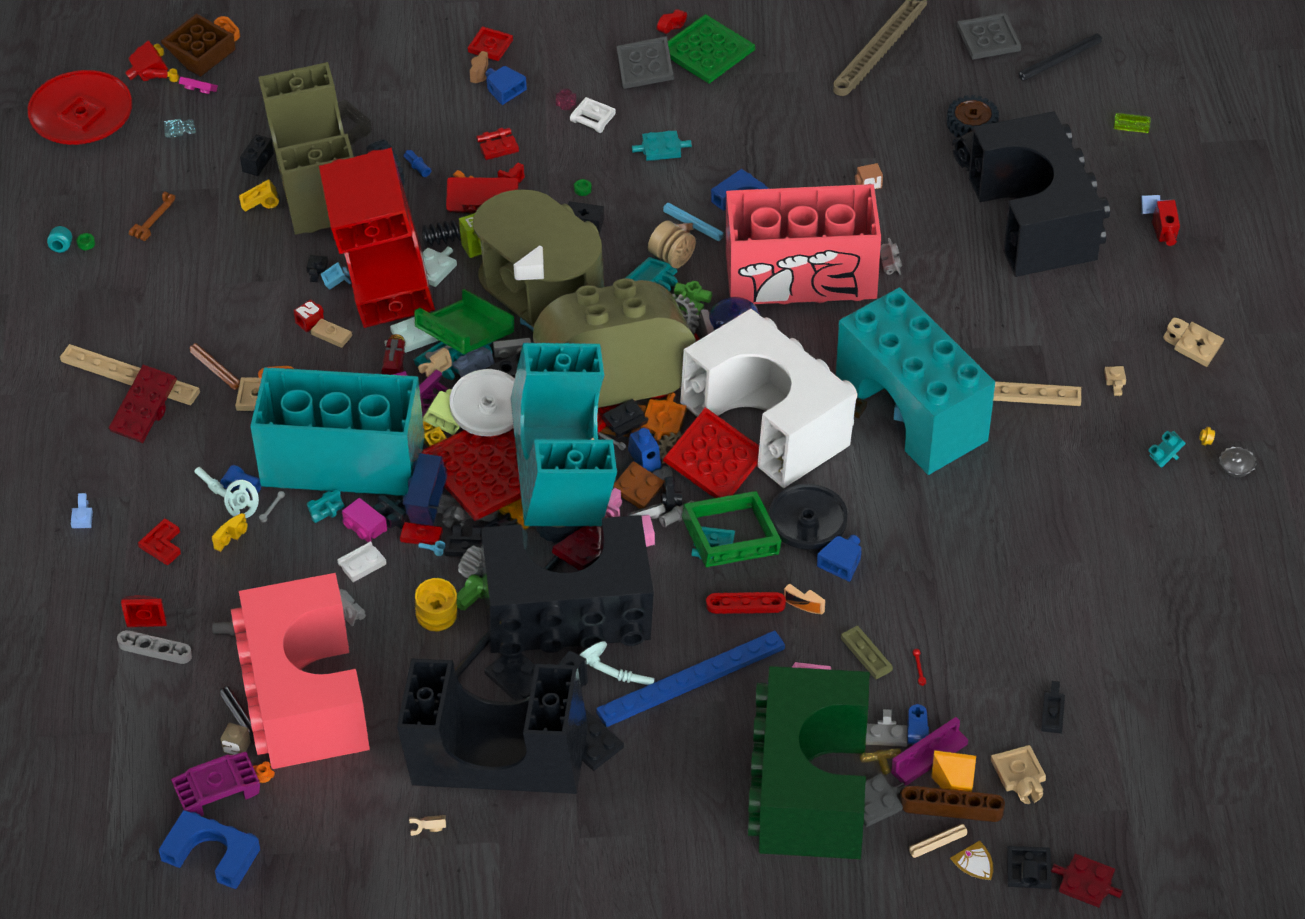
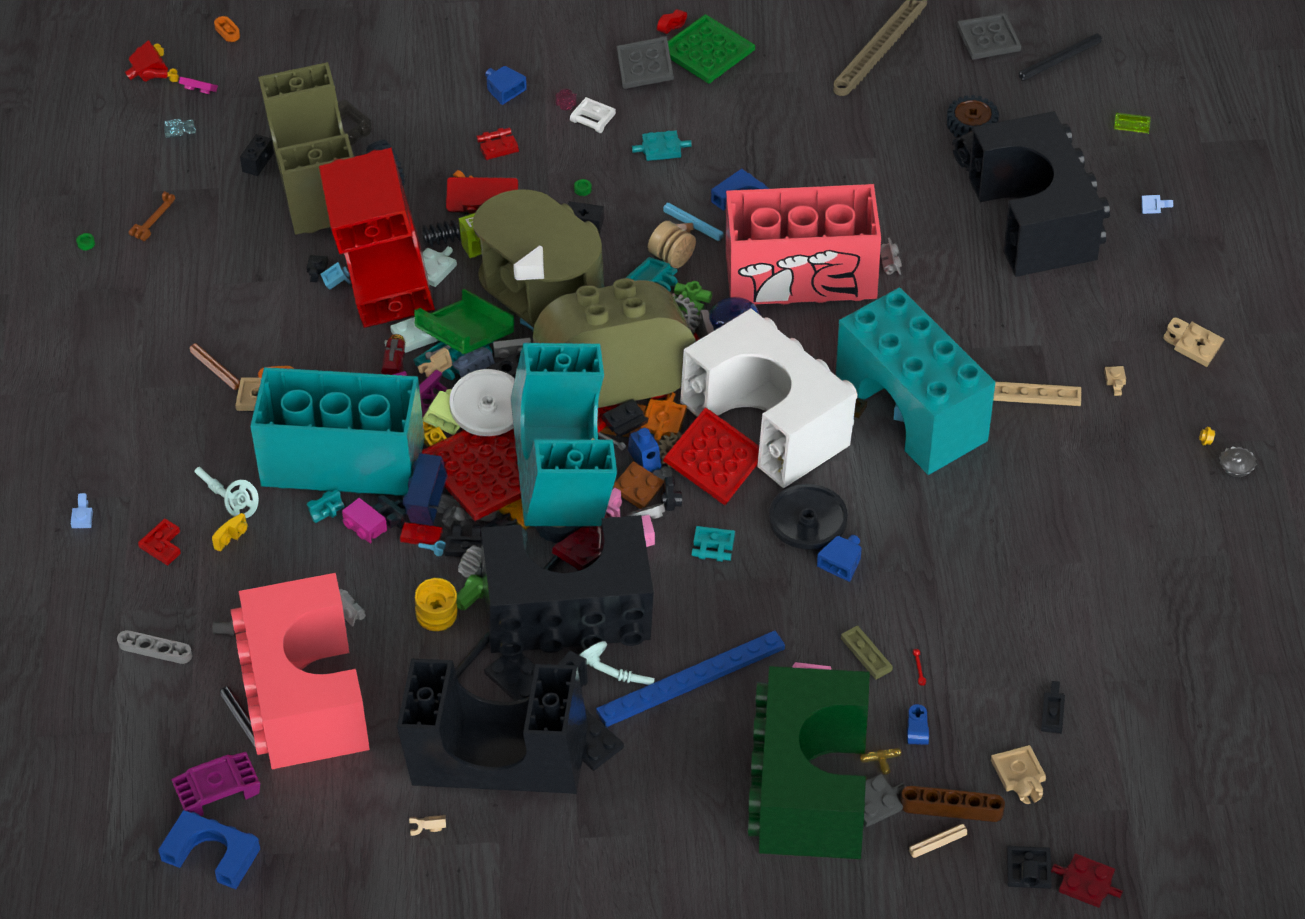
red dish [28,70,132,145] -> none
teal head [47,226,73,253] -> none
tan plate [60,344,200,406] -> none
dark red plate [108,364,177,443] -> none
red slope [121,595,167,627] -> none
reddish brown slope [161,13,236,77] -> none
blue piece [220,465,261,493] -> none
dark tan brick [220,723,251,755] -> none
yellow plate [239,179,279,212] -> none
orange plate [253,761,275,783] -> none
light grey hinge [259,491,285,522] -> none
red brick [294,299,324,332] -> none
tan plate [311,319,352,348] -> none
white plate [337,541,386,582] -> none
blue axle [404,150,431,177] -> none
red plate [468,26,513,61] -> none
medium nougat piece [470,51,488,83] -> none
red bracket [497,163,525,184] -> none
light grey pin [659,500,694,527] -> none
green window [682,491,781,567] -> none
red plate [706,592,786,614] -> none
slope [784,584,825,614] -> none
nougat brick [855,163,883,189] -> none
light grey hinge [866,709,908,747] -> none
magenta fence [891,717,968,786] -> none
light orange slope [931,750,976,792] -> none
sticker [950,841,993,880] -> none
teal hips [1148,431,1186,468] -> none
red torso [1152,200,1180,246] -> none

